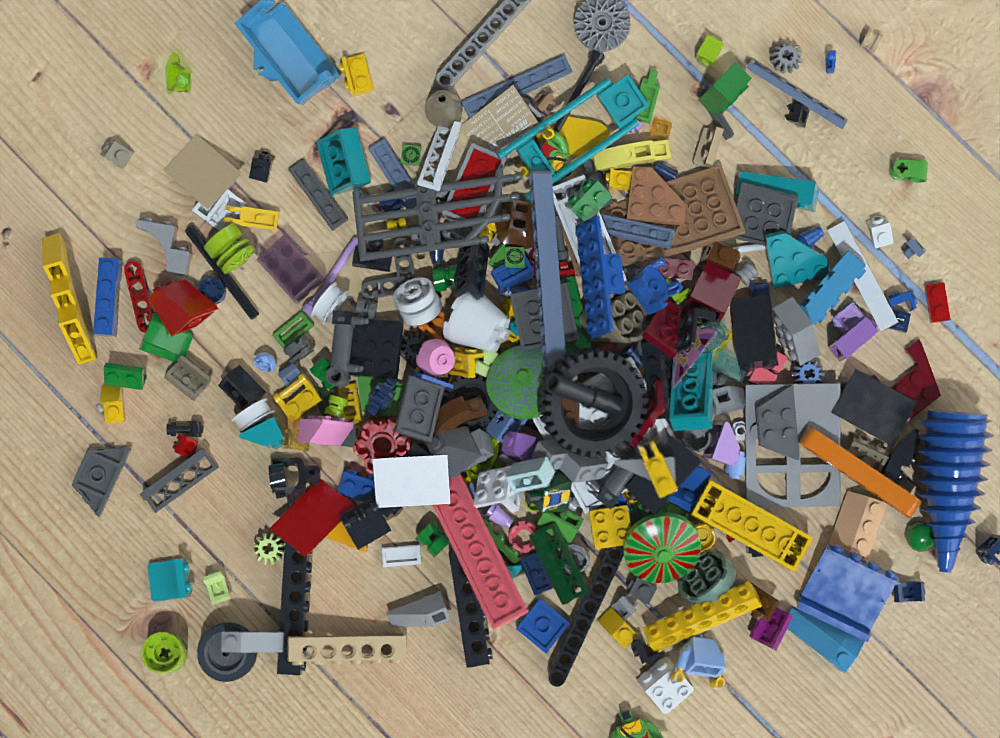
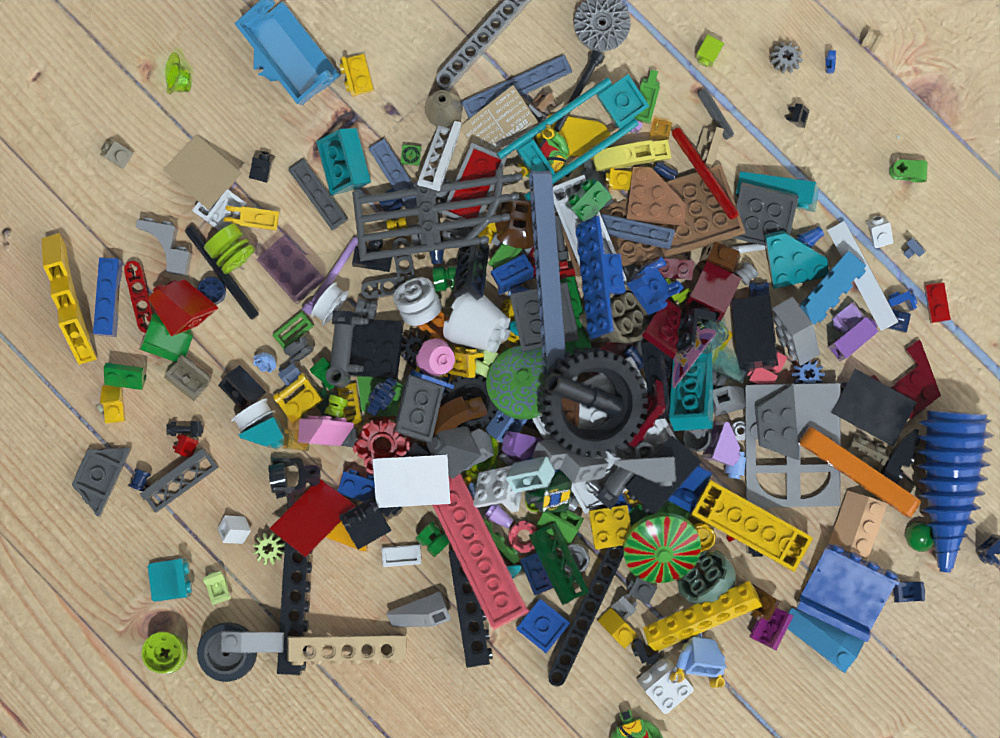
bright green tile [505,247,525,268] -> none
yellow hinge [638,440,678,498] -> none
green brick [698,62,752,116] -> none
sand blue tile [746,59,848,129] -> none
none -> dark blue bush [128,468,151,492]
none -> white panel [217,515,251,544]
none -> red axle [672,127,738,220]

